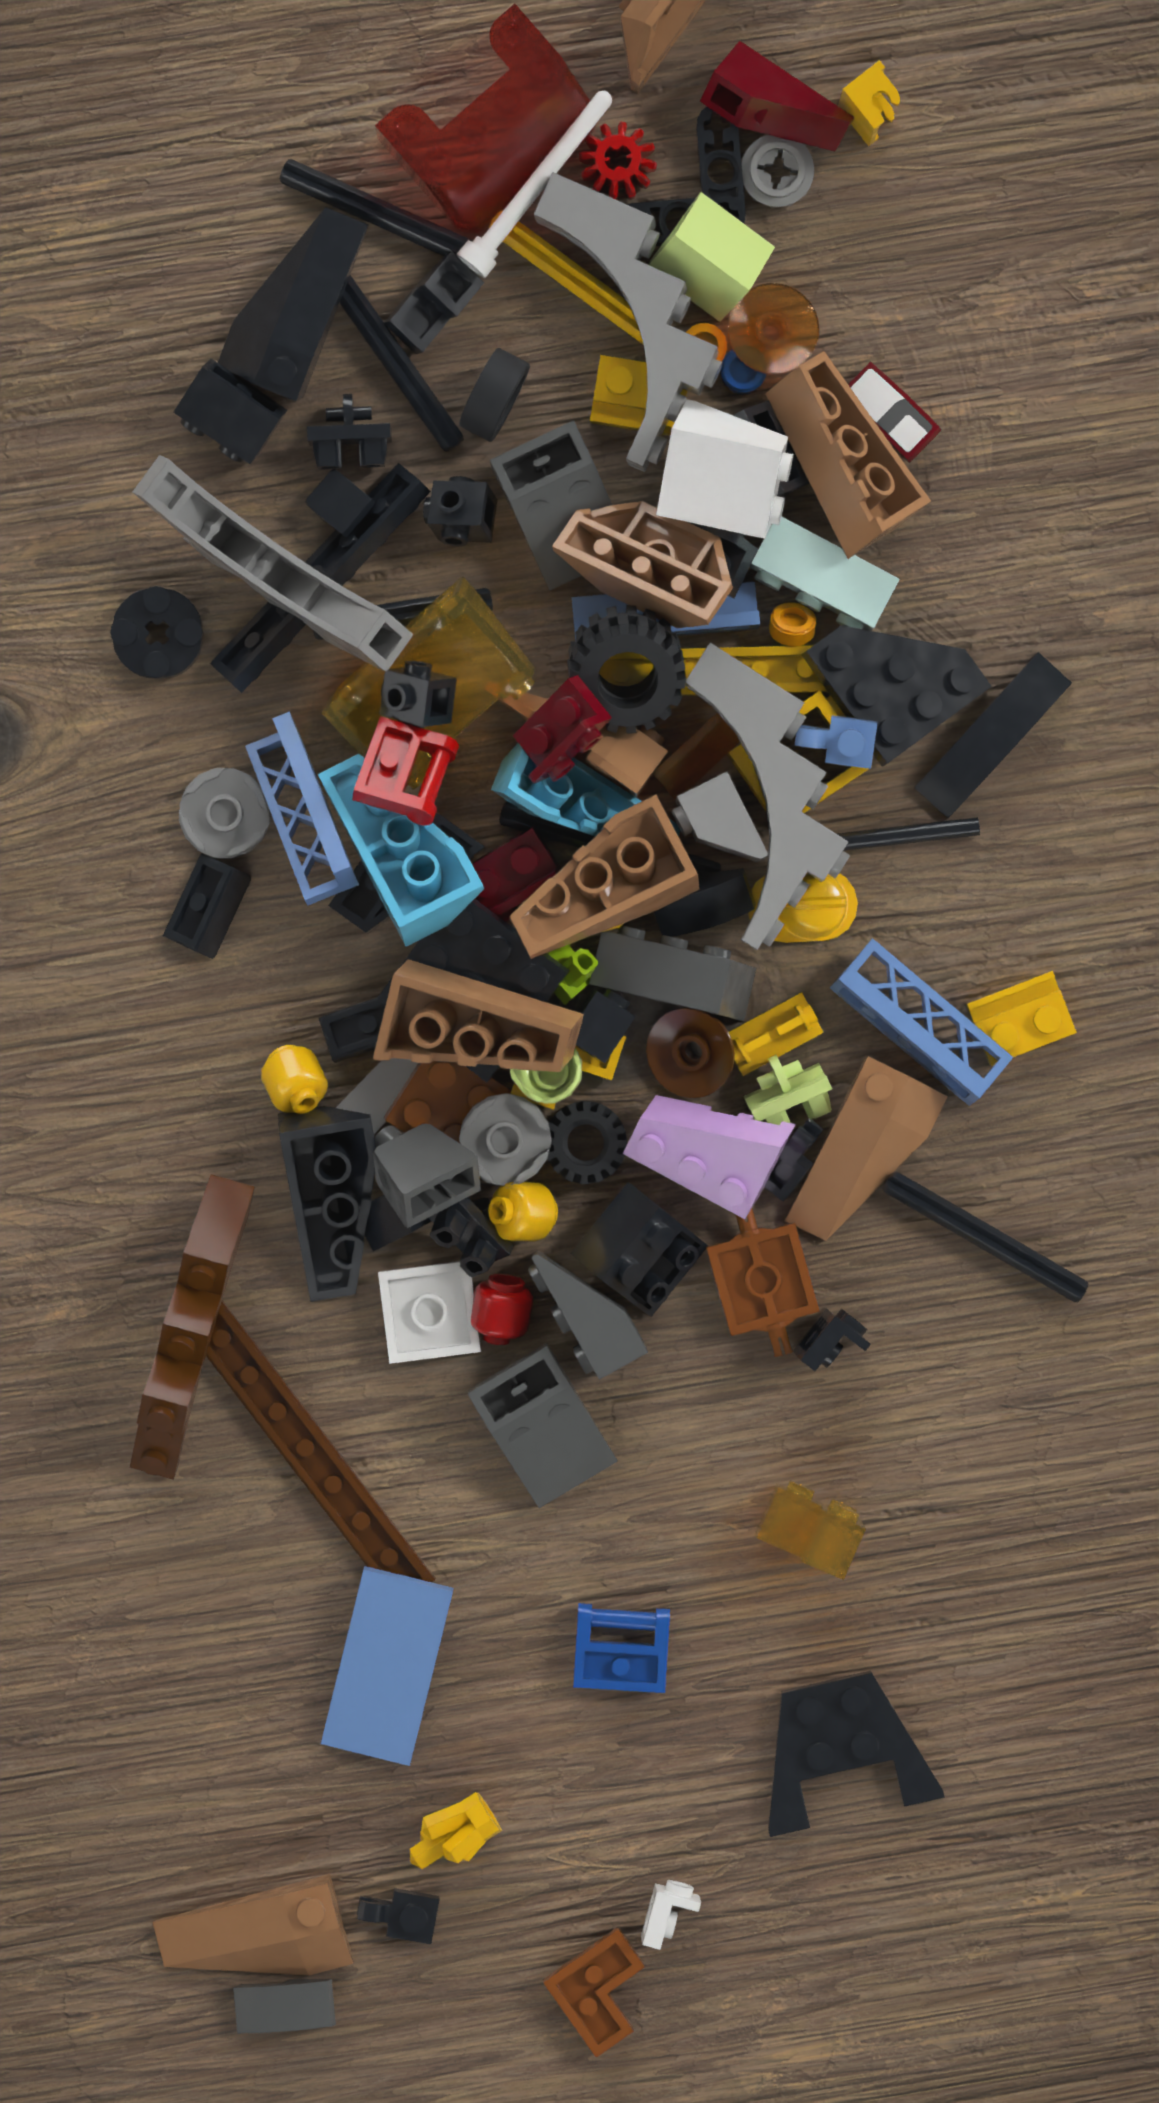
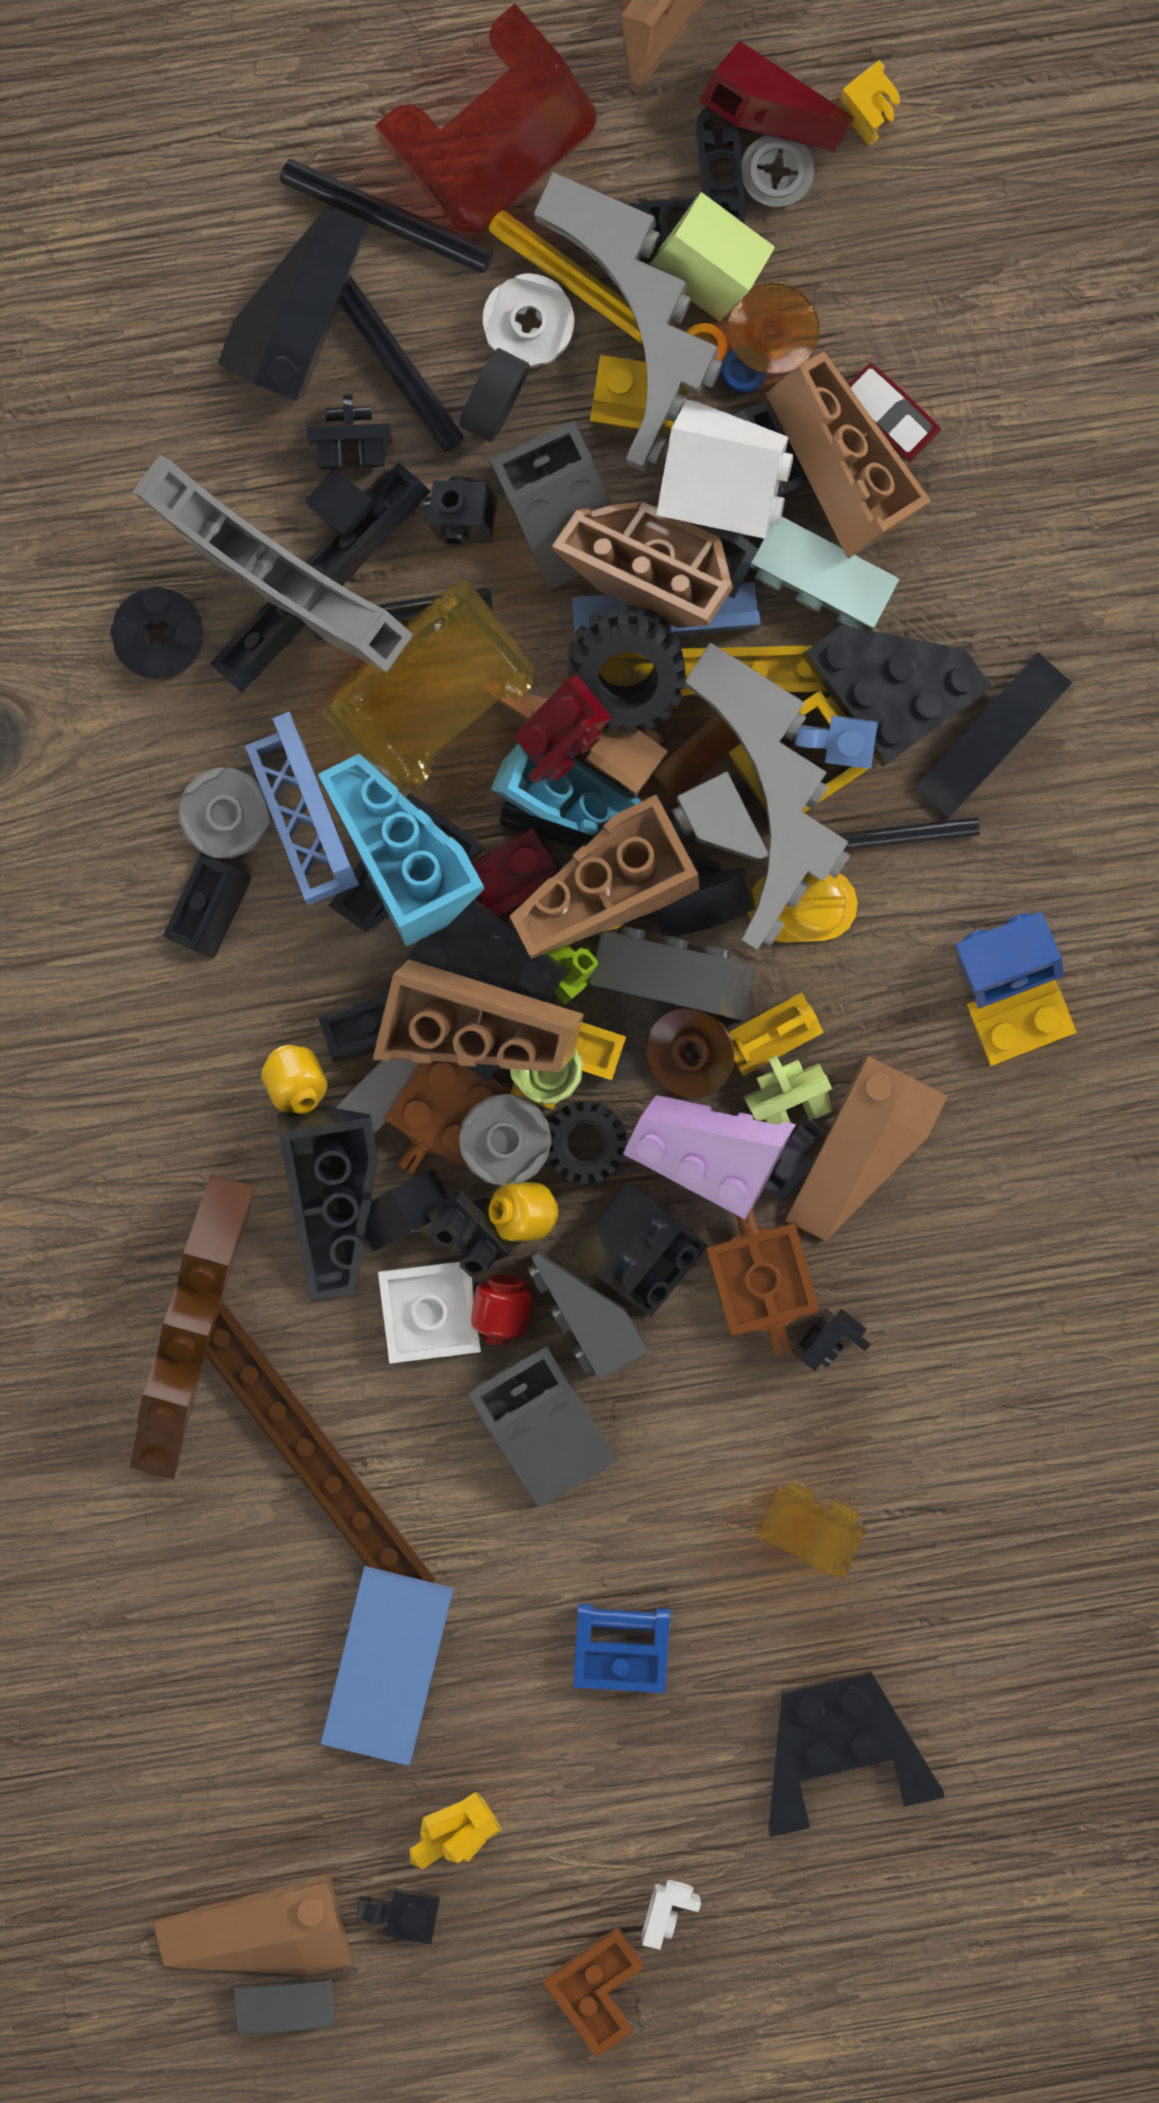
black brick [173,359,288,464] -> none
plate [352,716,459,826] -> none
dark grey torso [373,1124,481,1228] -> none
black brick [380,661,457,729] -> none
black slope [384,251,484,354] -> none
white piece [456,91,612,278] -> none
black brick [576,988,635,1063] -> none
red gear [579,121,657,200] -> none
light orange tile [769,603,816,647] -> none
medium blue fence [829,938,1013,1106] -> none
black axle [883,1171,1089,1302] -> none
none -> white plate [483,273,575,368]
none -> blue brick [955,911,1064,1009]

